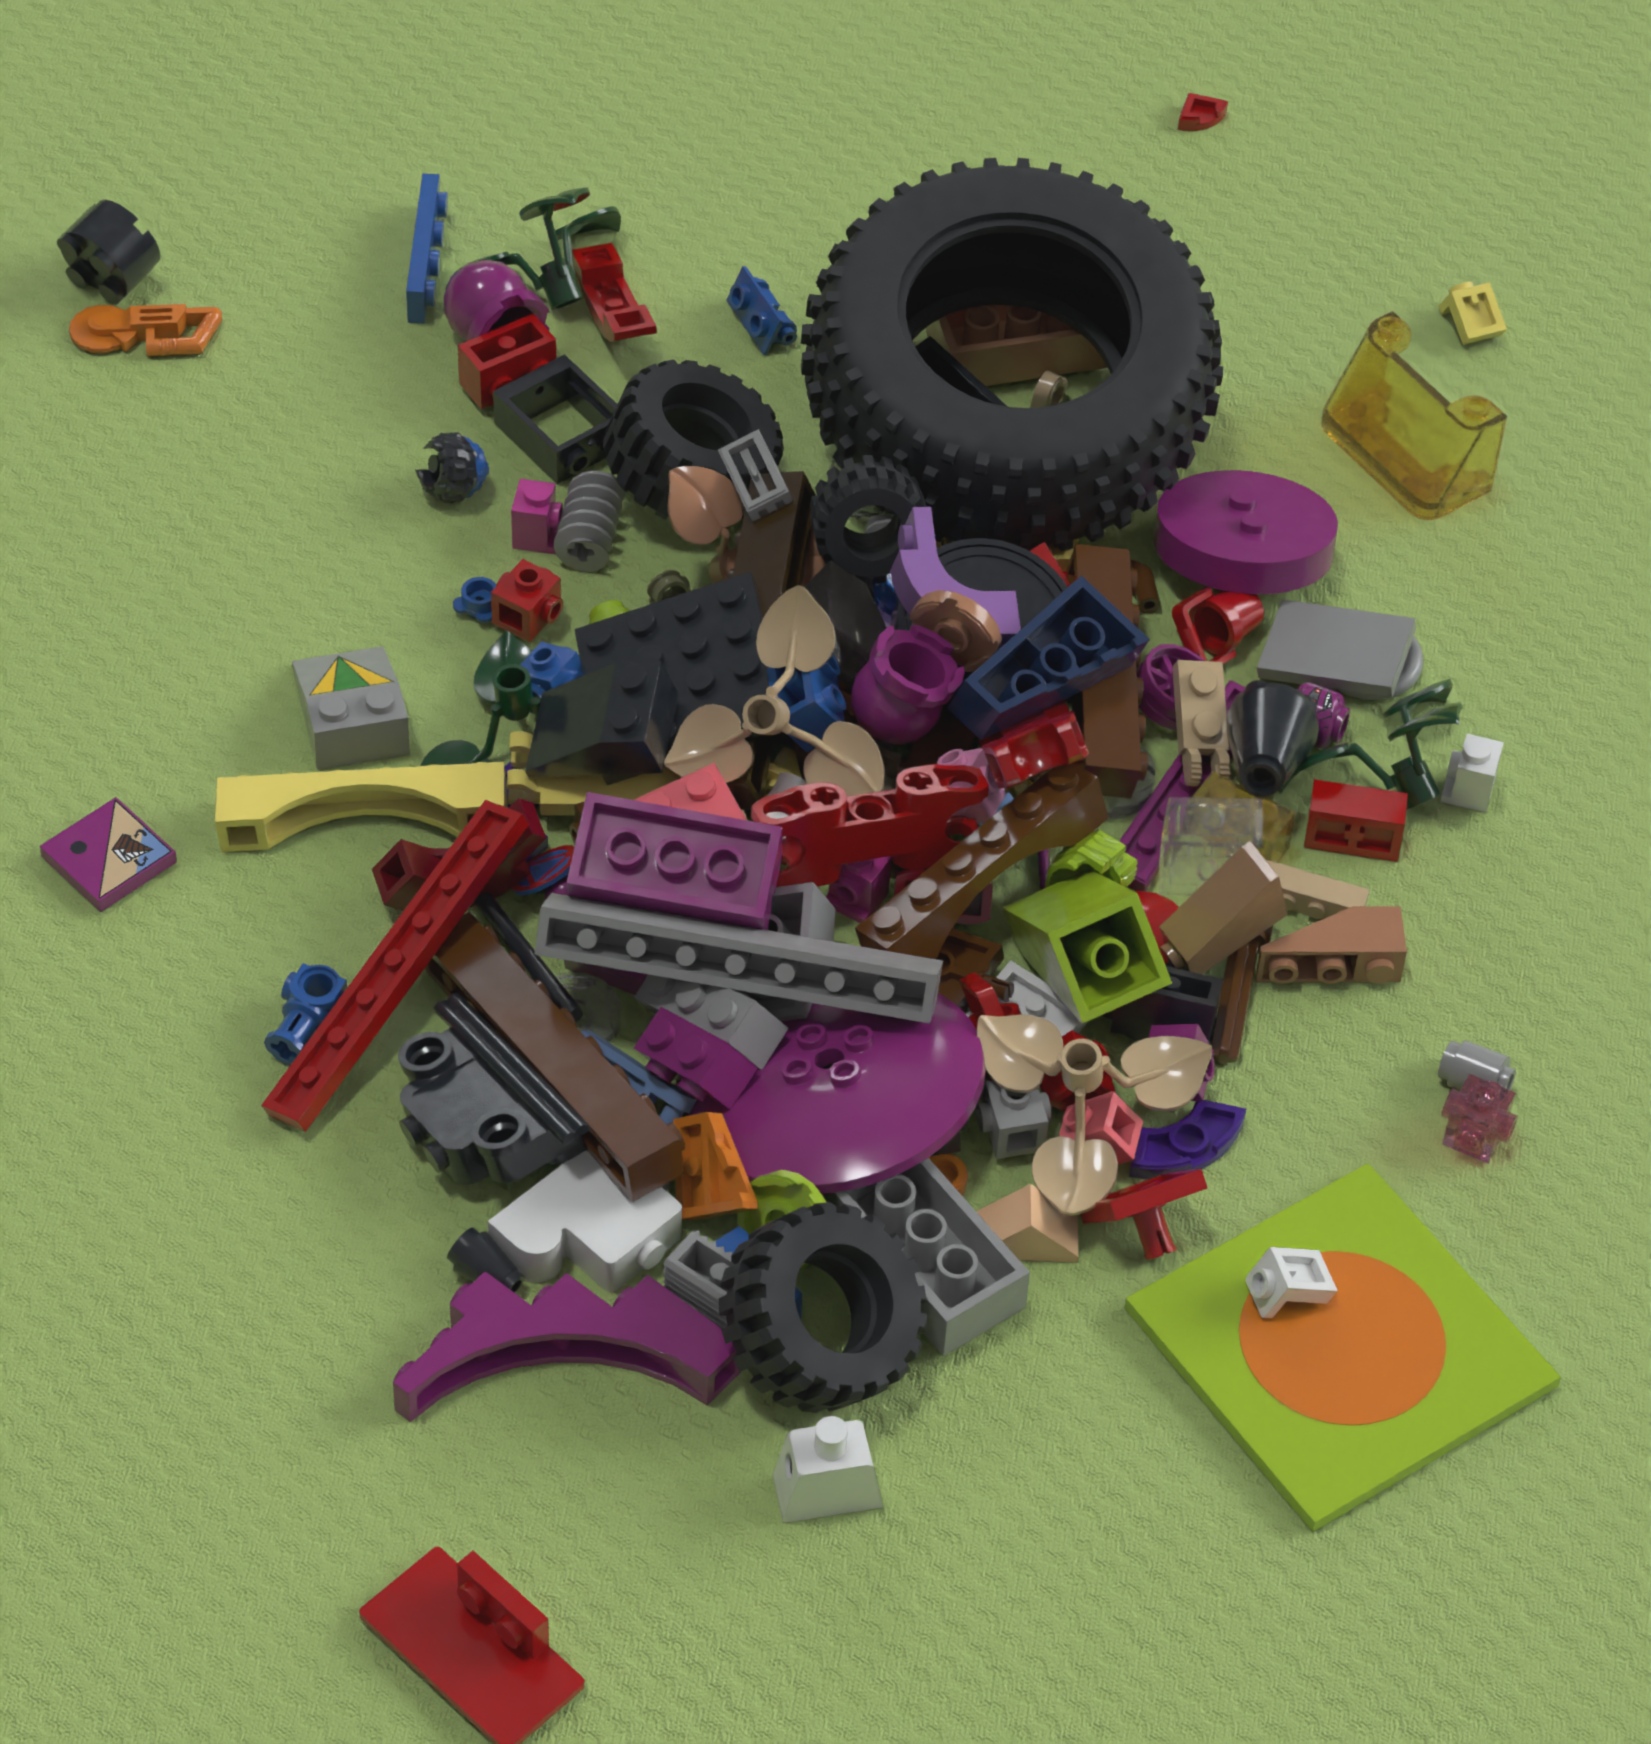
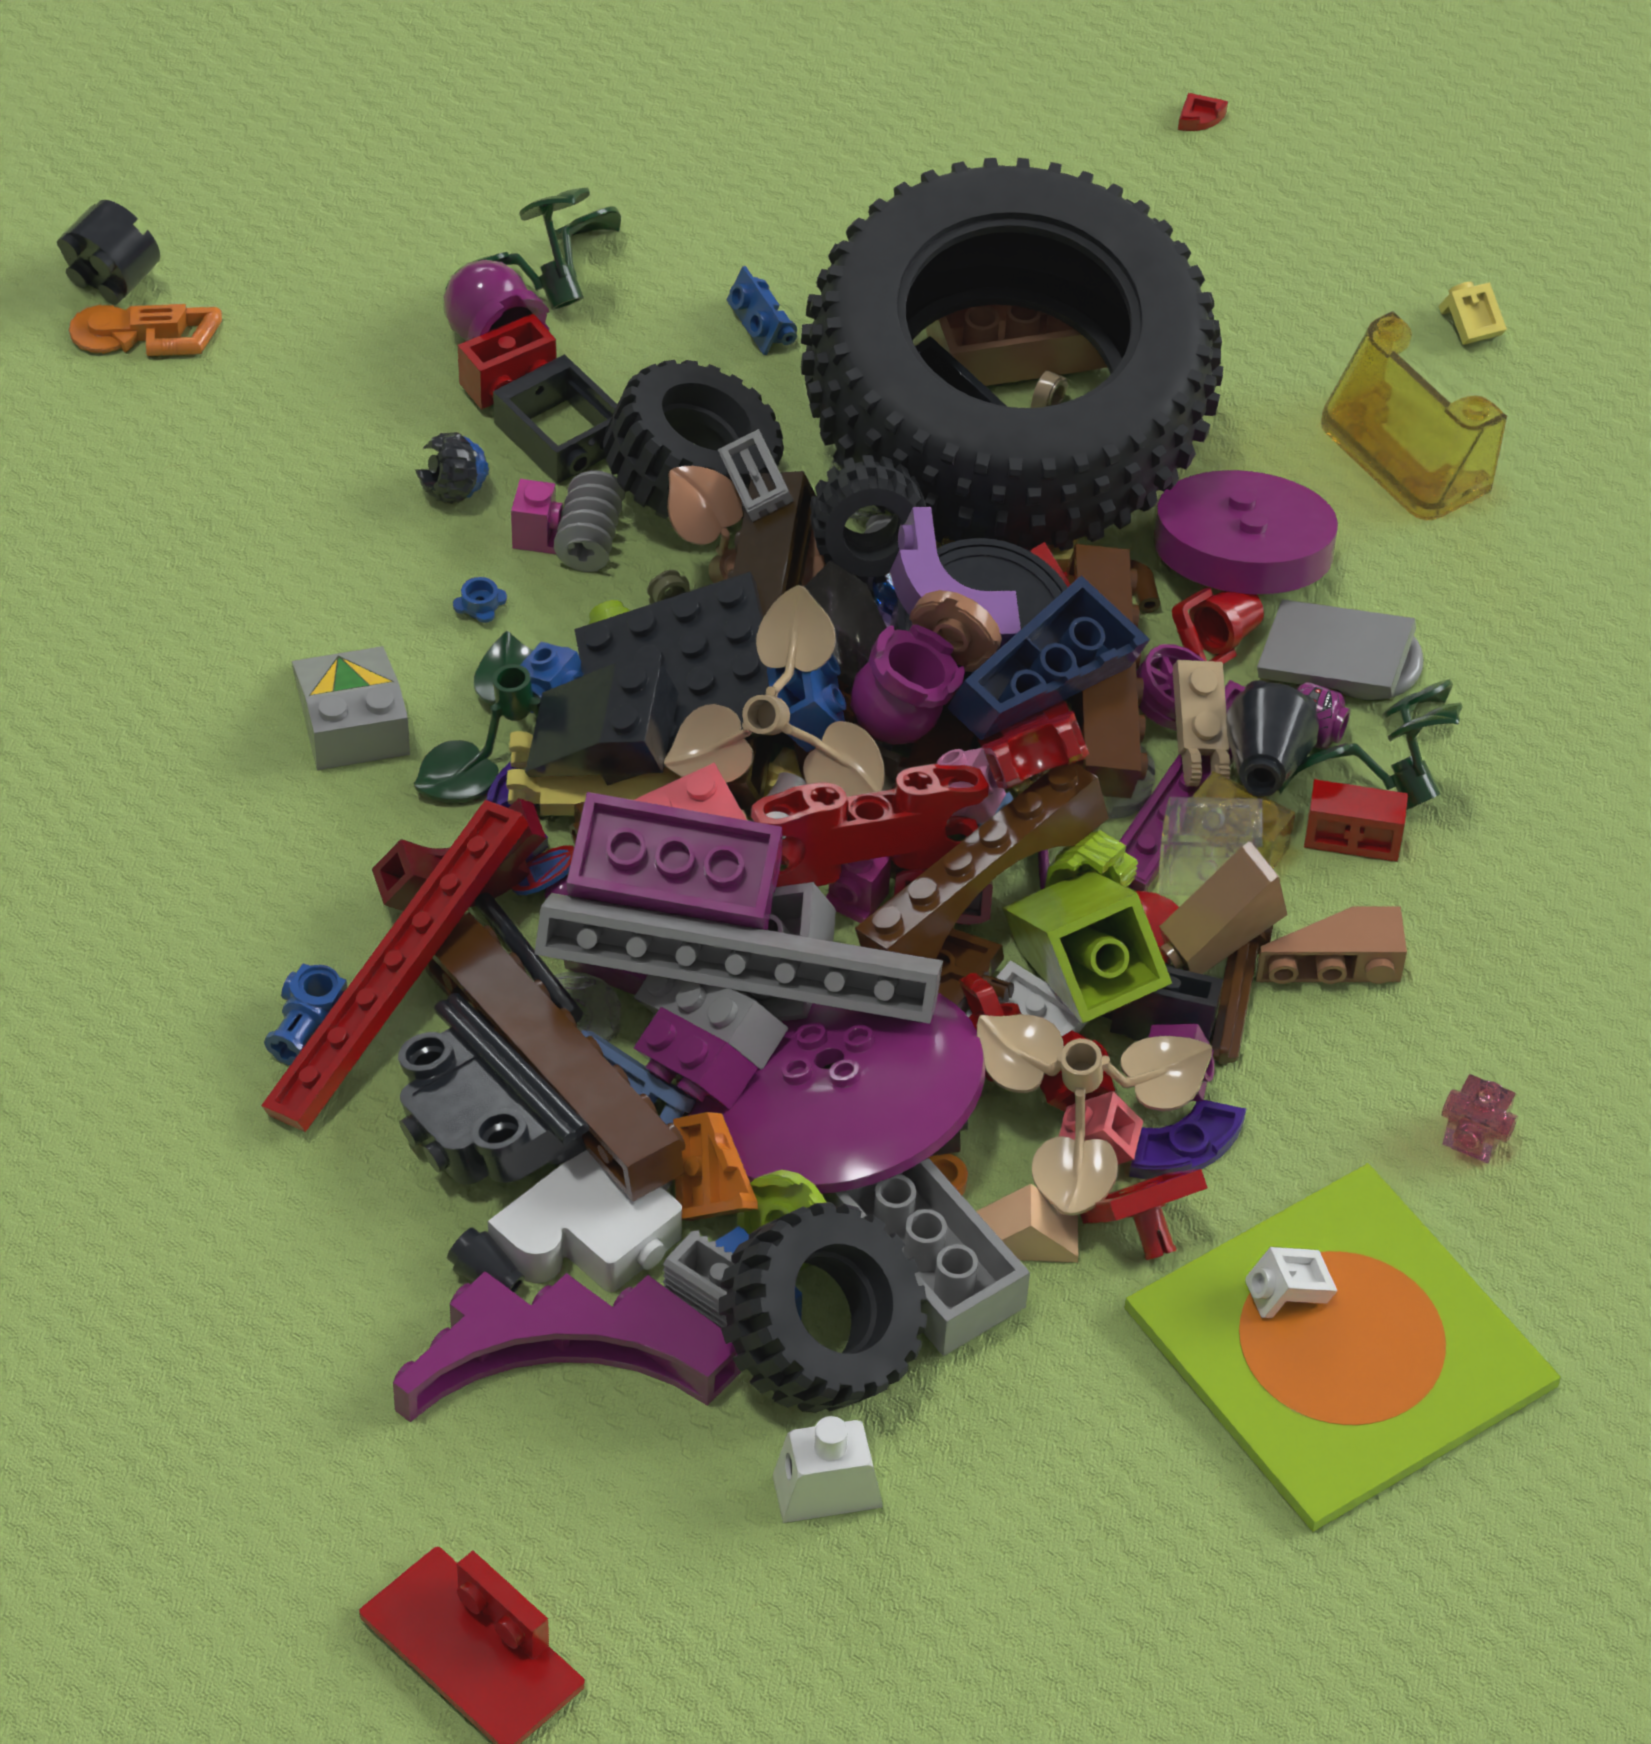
tile [40,797,177,912] -> none
light yellow arch [215,762,508,852] -> none
blue plate [406,173,448,324] -> none
red brick [491,559,563,642] -> none
red slope [572,243,657,342] -> none
light grey brick [976,1080,1052,1159] -> none
tan piece [1265,859,1370,919] -> none
light grey brick [1438,1040,1516,1103] -> none
white brick [1440,734,1504,813] -> none

